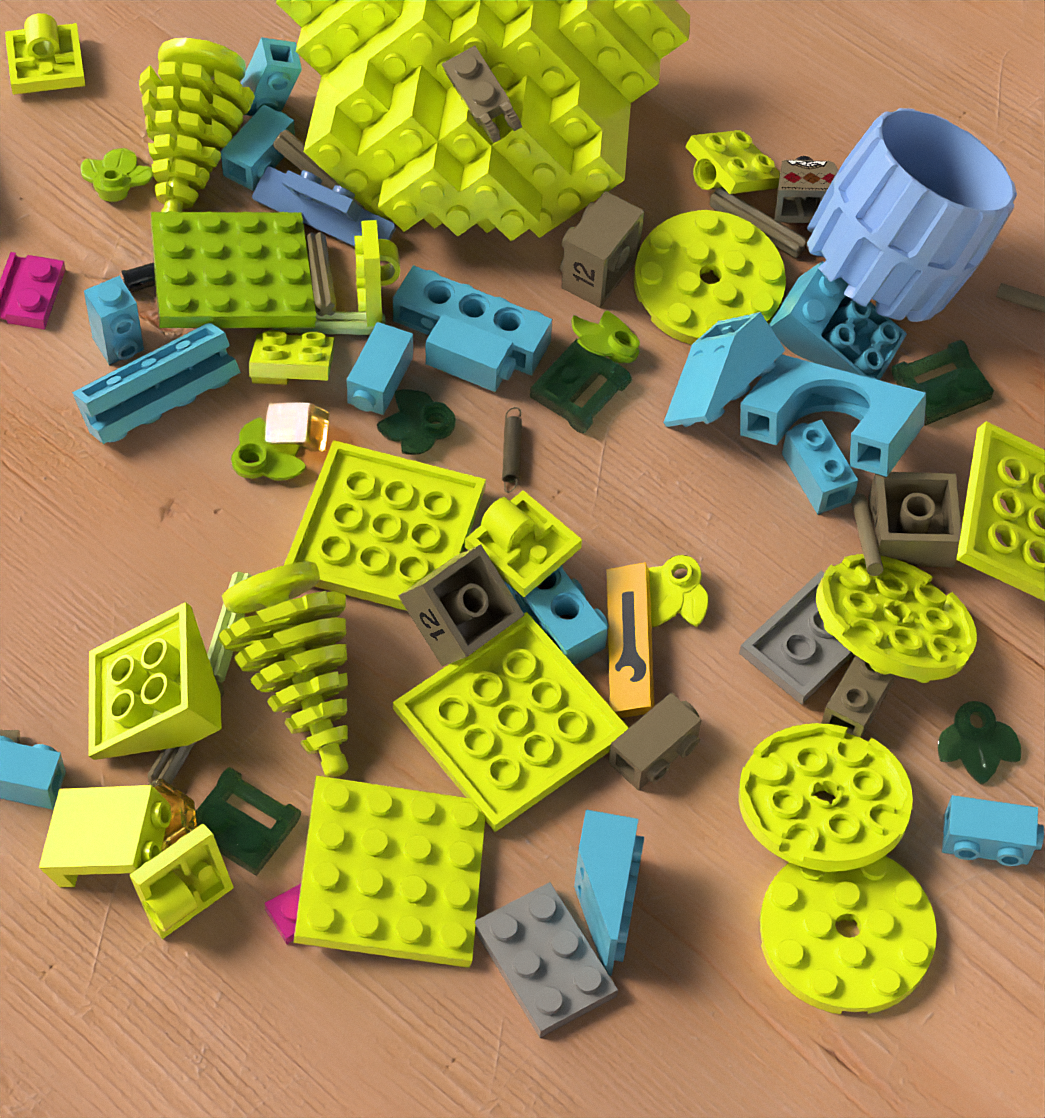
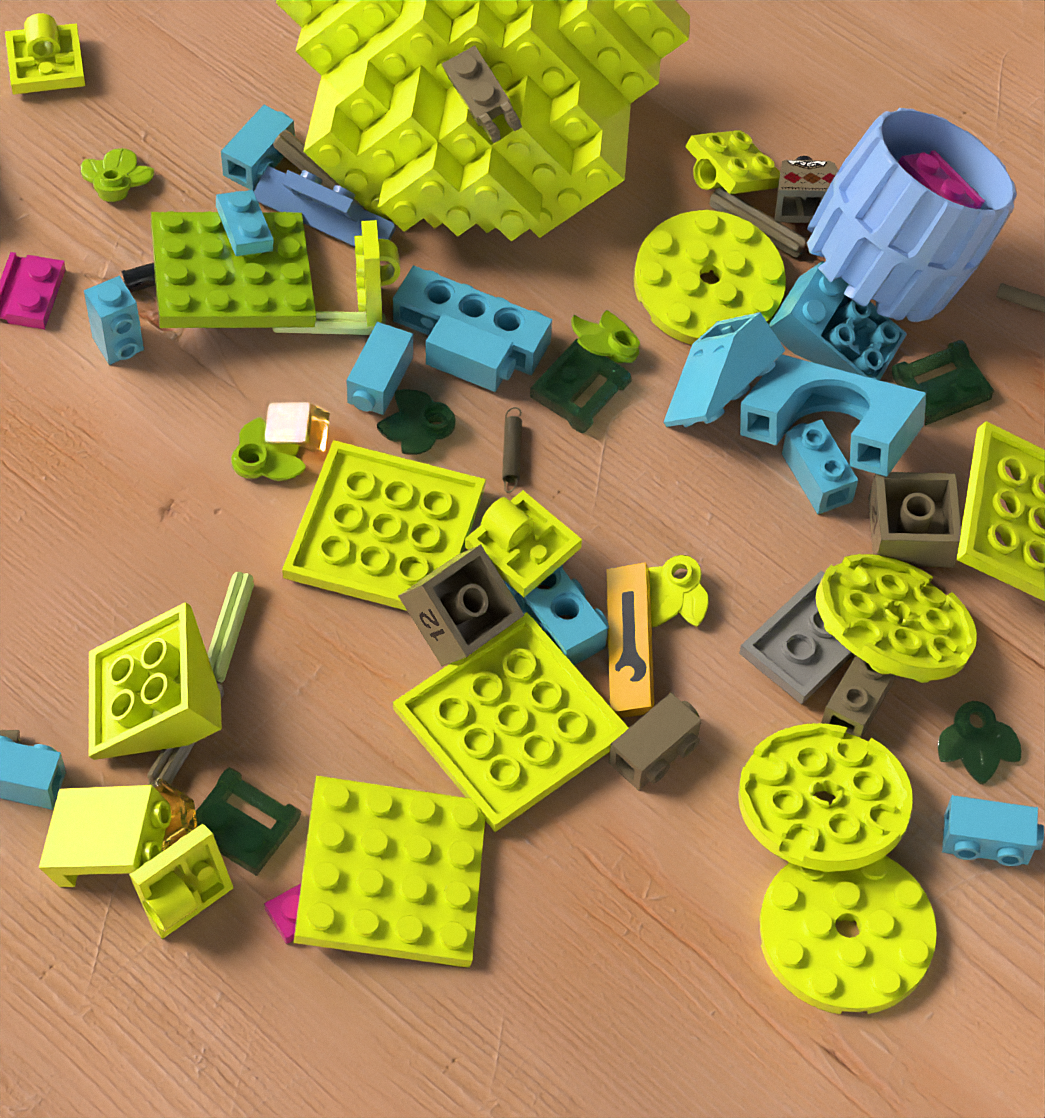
medium azure brick [72,323,241,444] -> none
neon yellow plant [139,38,255,212] -> none
neon yellow plant [218,561,349,778] -> none
medium azure brick [241,37,302,116] -> none
neon yellow plate [249,330,334,385] -> none
dark tan axle [305,232,336,317] -> none
light grey plate [475,882,618,1038] -> none
dark tan brick [560,191,644,308] -> none
medium azure slope [574,810,644,976] -> none
dark tan bar [851,494,884,576] -> none
none -> medium azure plate [216,190,274,256]
none -> dark pink plate [898,150,985,209]

